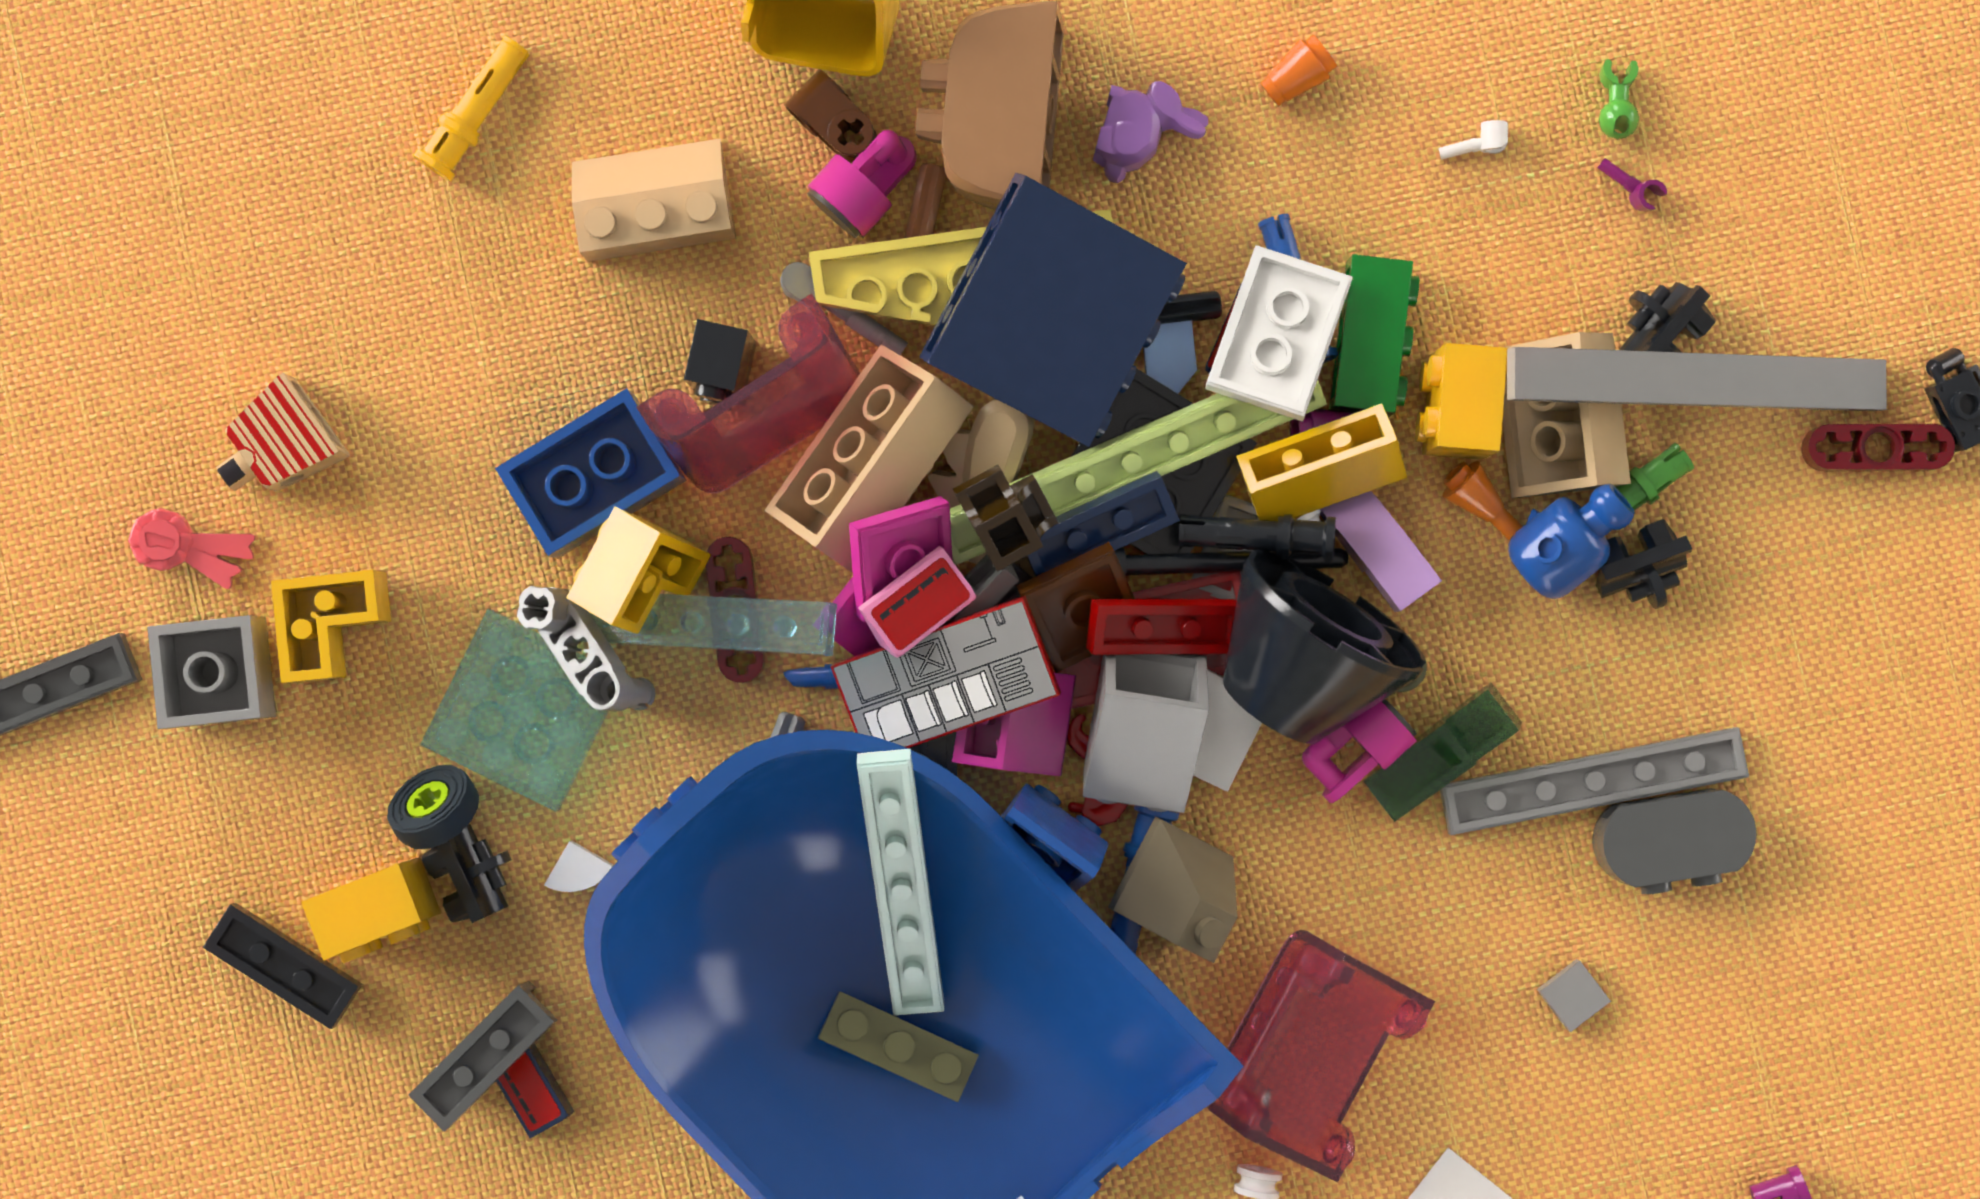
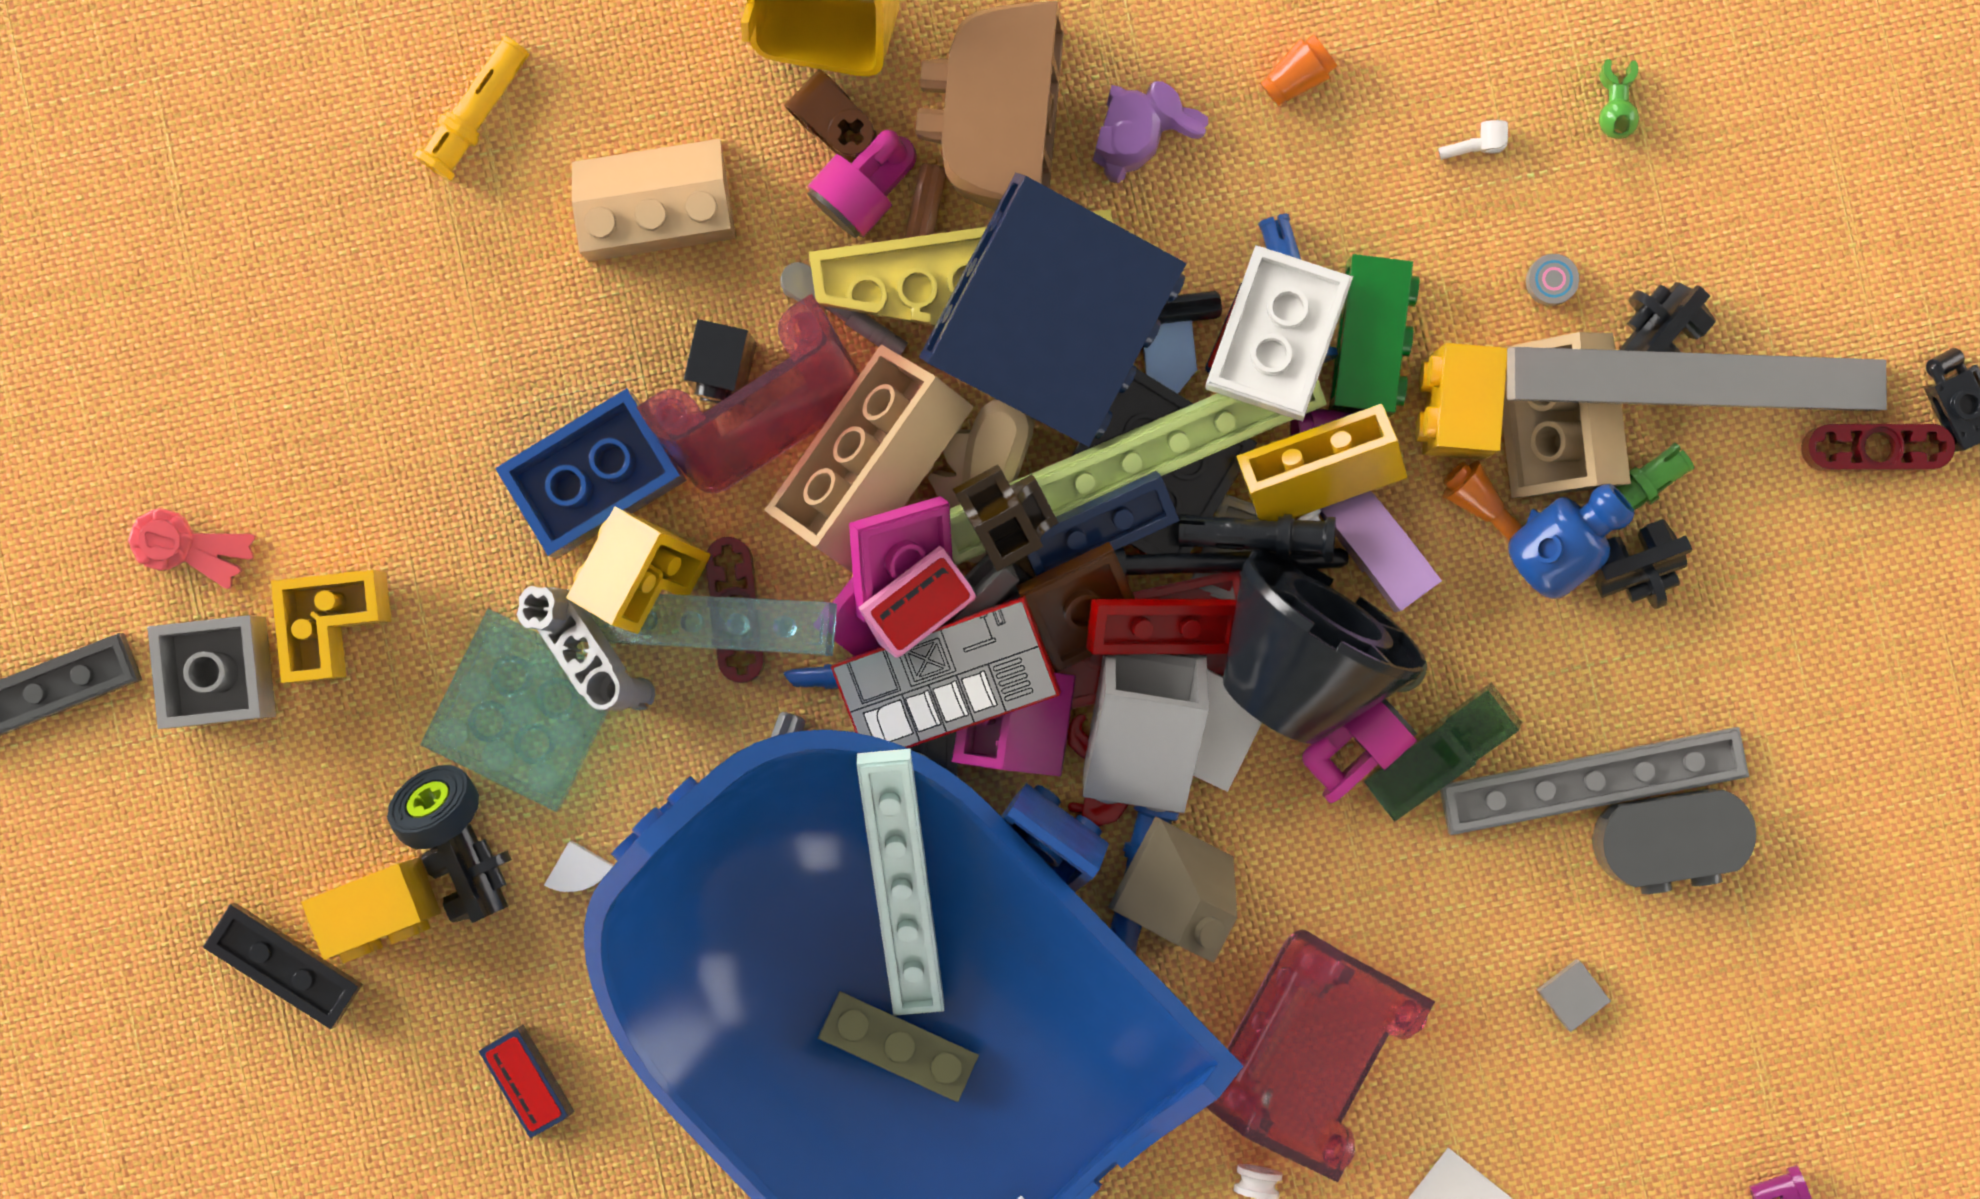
torso [216,373,350,491] -> none
dark grey panel [409,981,557,1132] -> none
magenta hand [1597,158,1667,211] -> none
none -> light grey tile [1526,254,1579,306]

